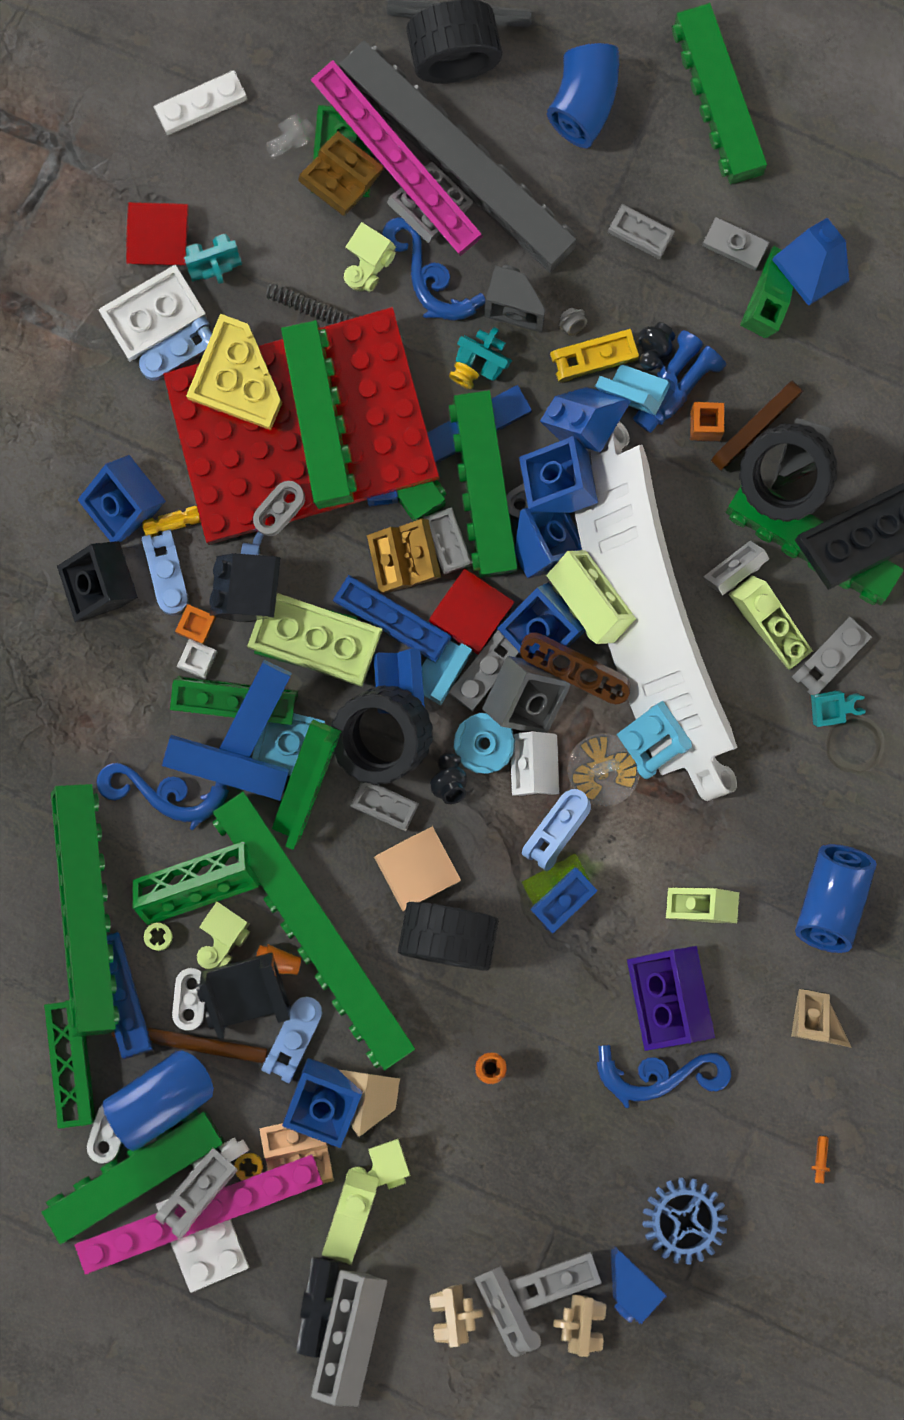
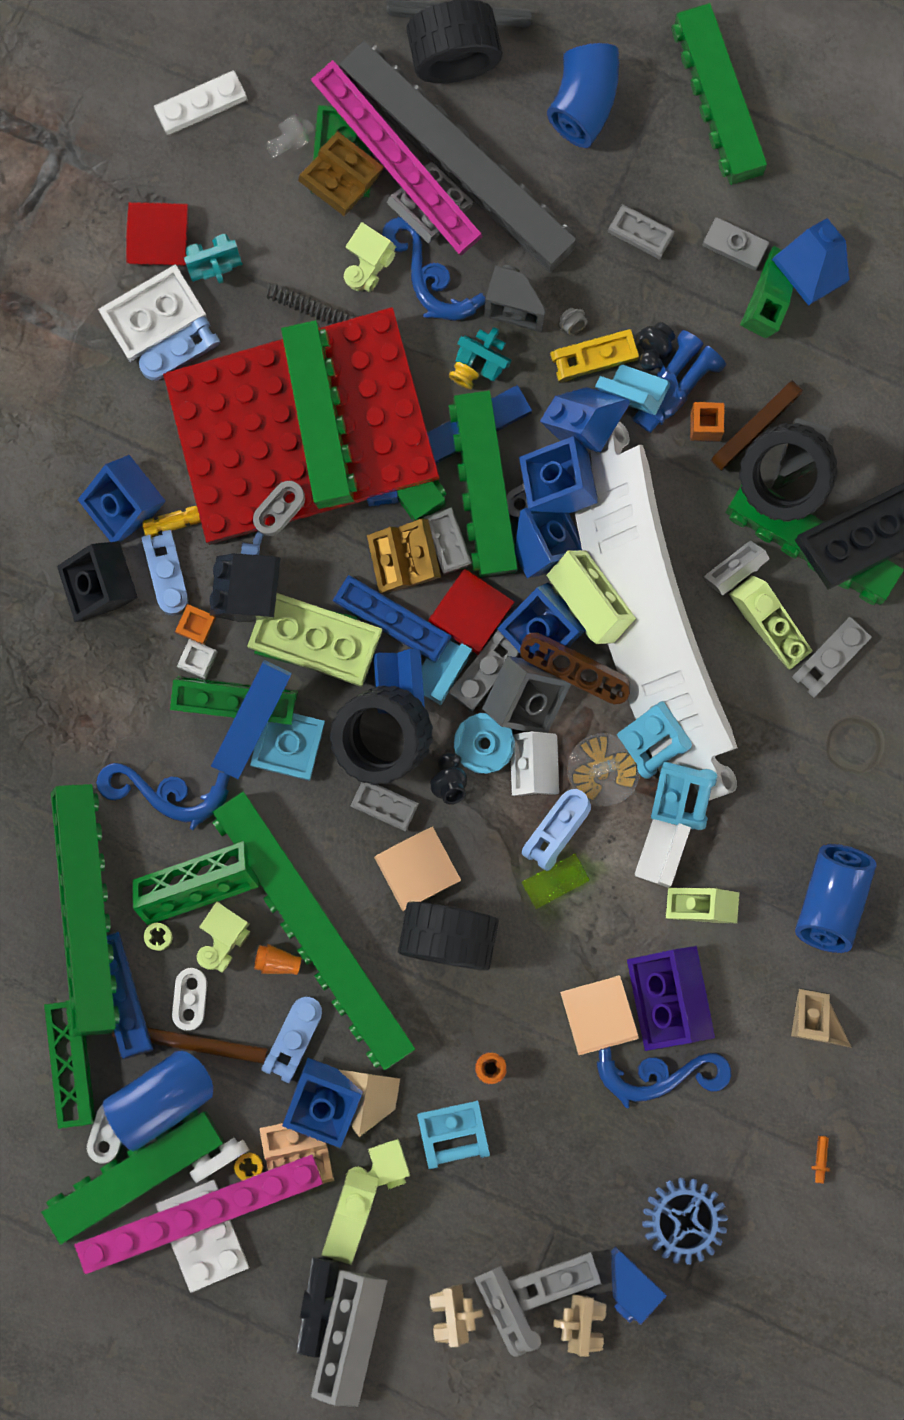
light grey plate [155,1148,238,1239] -> none
blue tile [162,735,289,801] -> none
light yellow plate [186,314,282,430] -> none
black panel [196,952,291,1039] -> none
green fence [272,719,341,850] -> none
blue panel [530,867,598,933] -> none
teal plate [811,691,866,727] -> none
none -> medium azure plate [417,1101,490,1169]
none -> light nougat slope [560,975,639,1055]
none -> white panel [635,819,691,888]
none -> medium azure plate [651,762,717,830]

